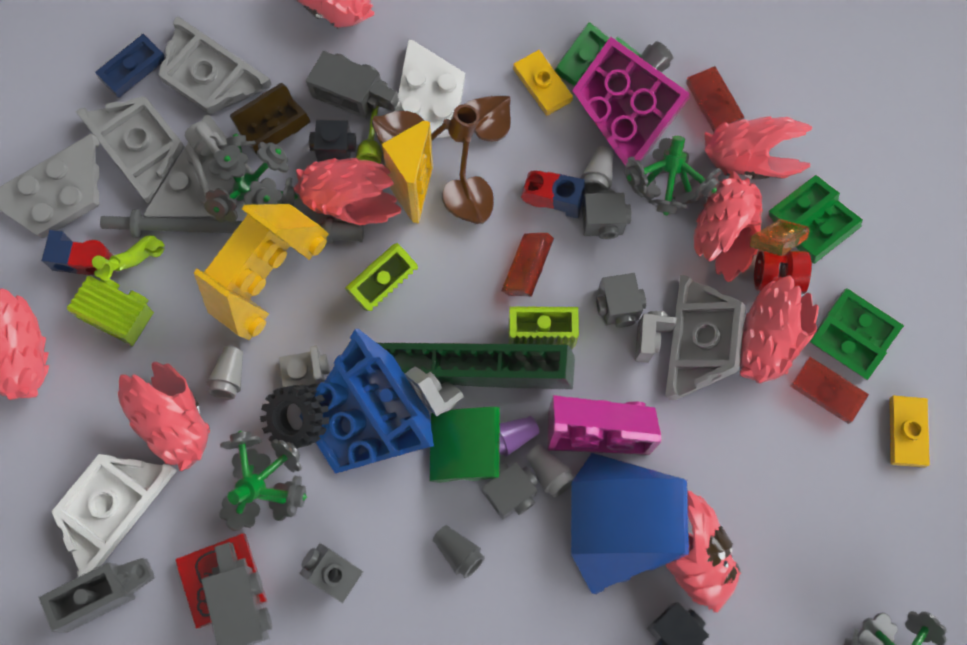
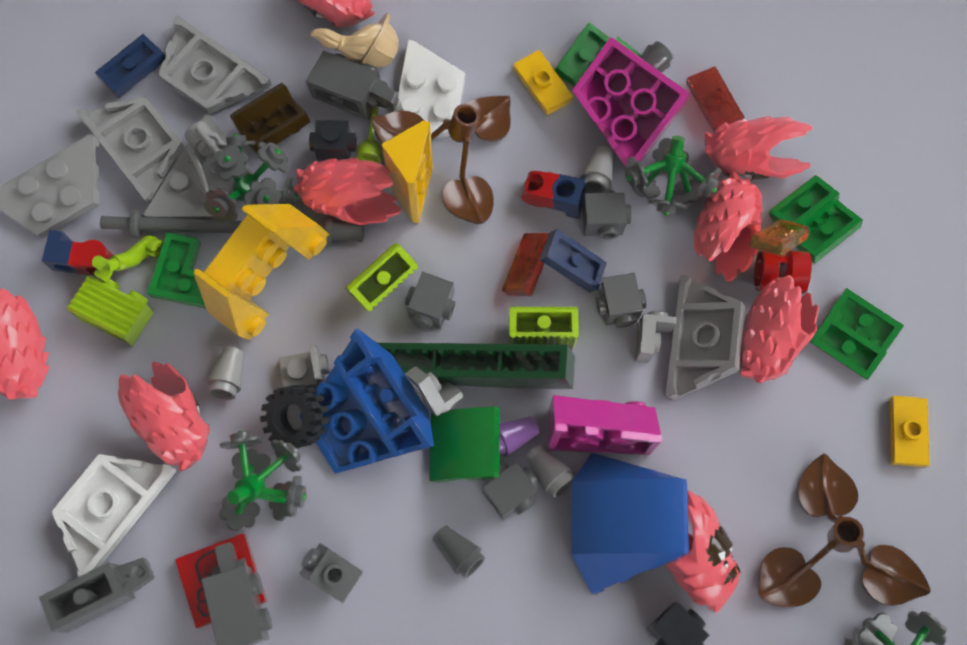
clear red plate [790,357,869,424] -> none
none -> green plate [147,232,206,309]
none -> tan piece [310,13,398,69]
none -> dark grey brick [405,271,456,329]
none -> dark blue plate [540,229,607,293]
none -> reddish brown plant [758,454,931,607]

